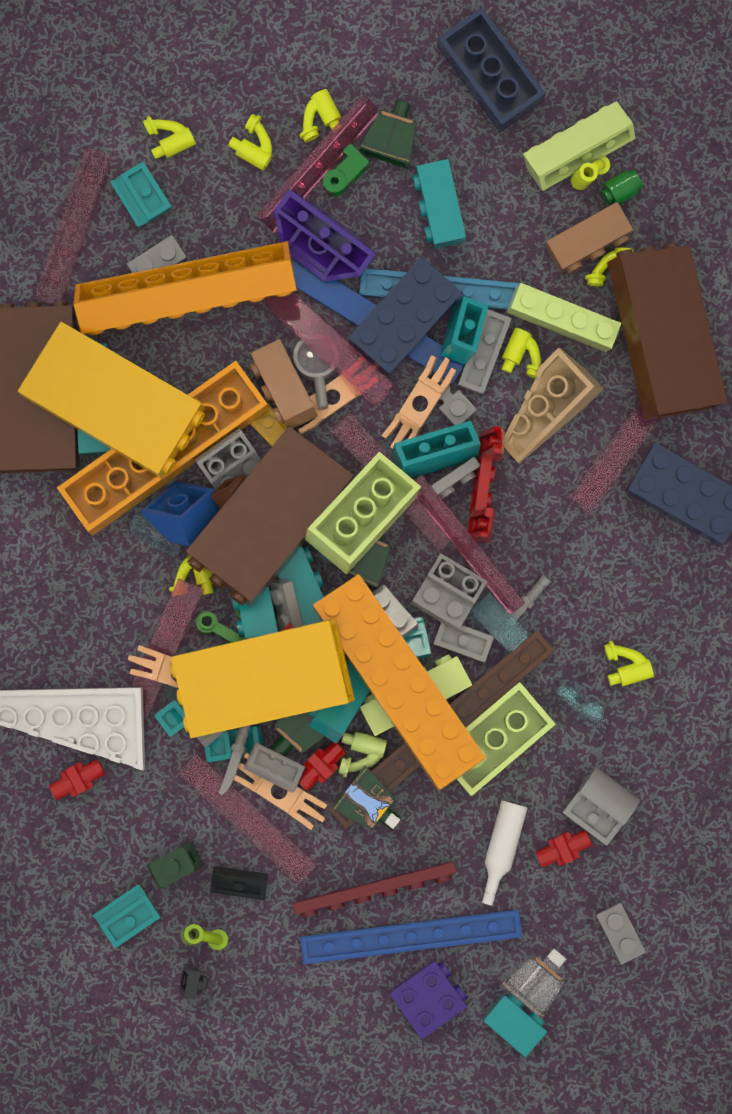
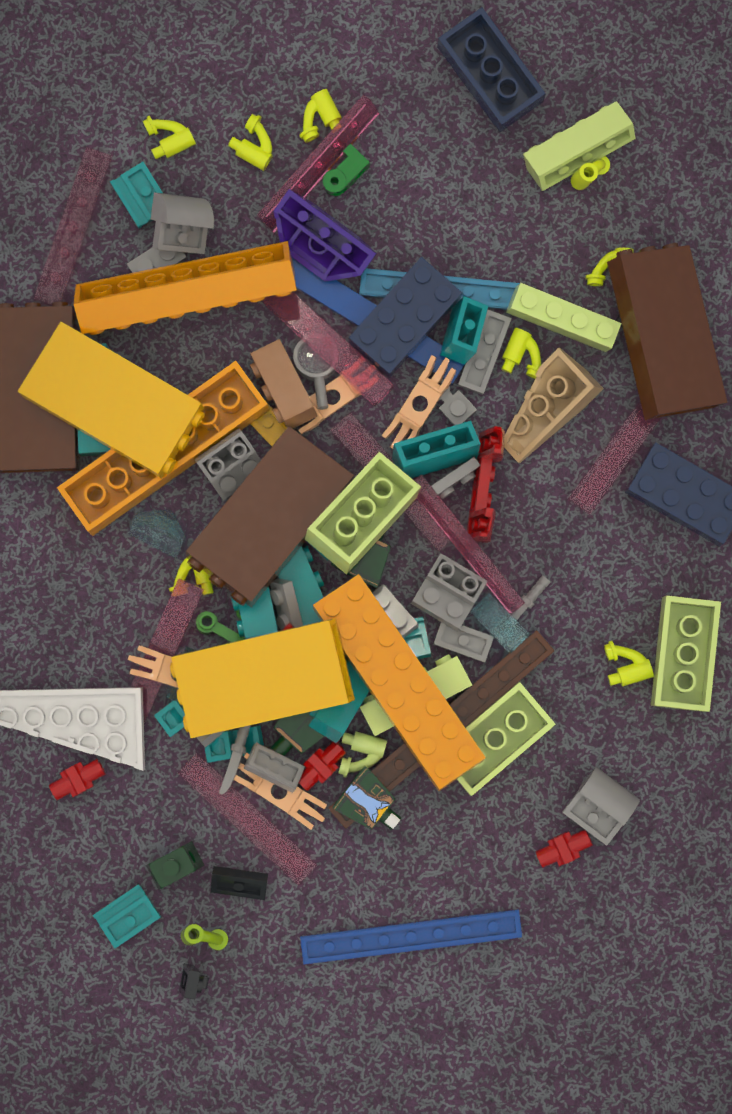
blue slope [140,481,220,547] -> none
reddish brown slope [211,475,245,509] -> none
dark red plate [292,861,456,918] -> none
dark green torso [360,100,416,170] -> none
dark purple brick [389,959,468,1039] -> none
teal brick [412,159,466,249] -> none
white piece [482,800,527,906] -> none
teal brick [482,993,547,1058] -> none
clear torso [500,949,566,1019] -> none
medium nougat brick [545,202,633,274] -> none
clear light blue slope [553,684,606,724] -> none
light grey plate [596,902,646,965] -> none
green brick [601,169,643,205] -> none
none -> light grey brick [151,192,214,254]
none -> yellowish green brick [651,596,721,712]

